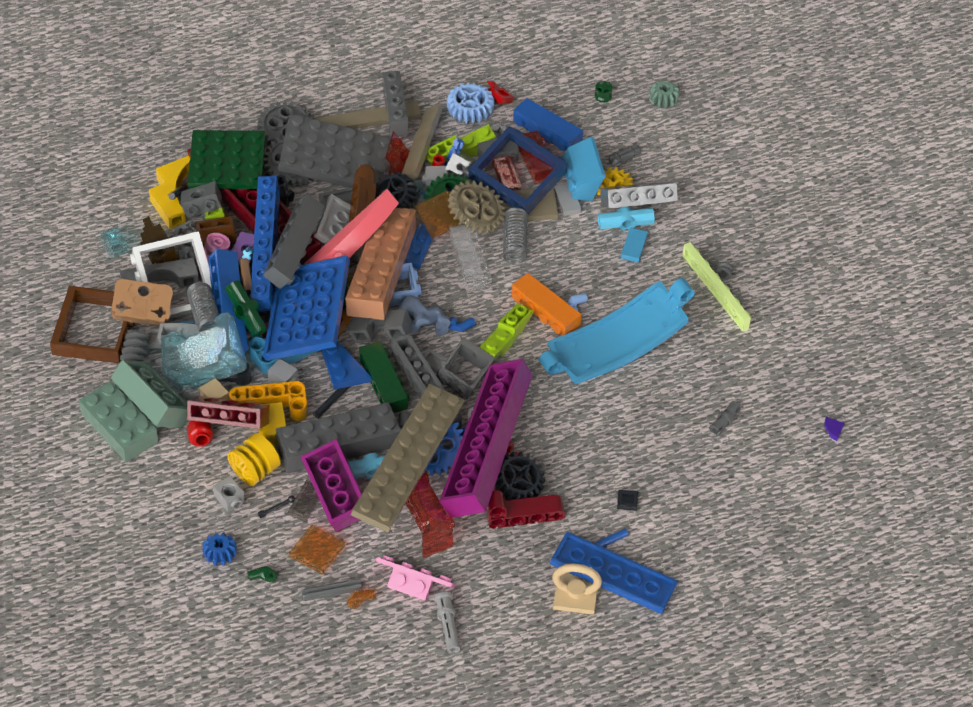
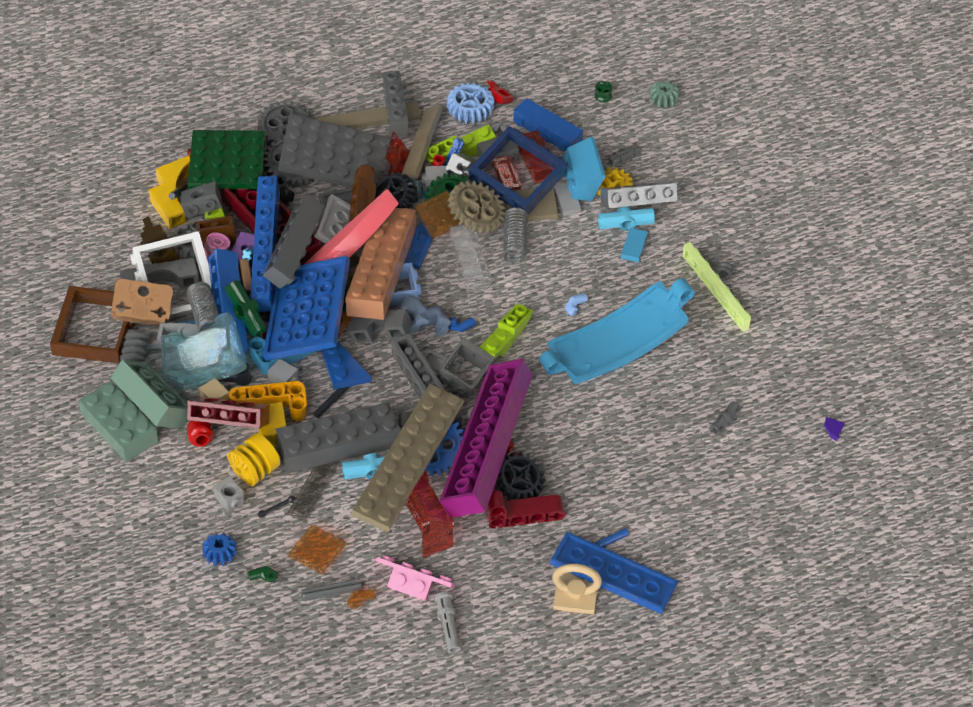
clear light blue brick [100,226,128,259] -> none
magenta brick [301,439,363,532] -> none
dark green brick [359,341,410,413] -> none
orange brick [511,273,582,335] -> none
black tile [617,489,638,511] -> none

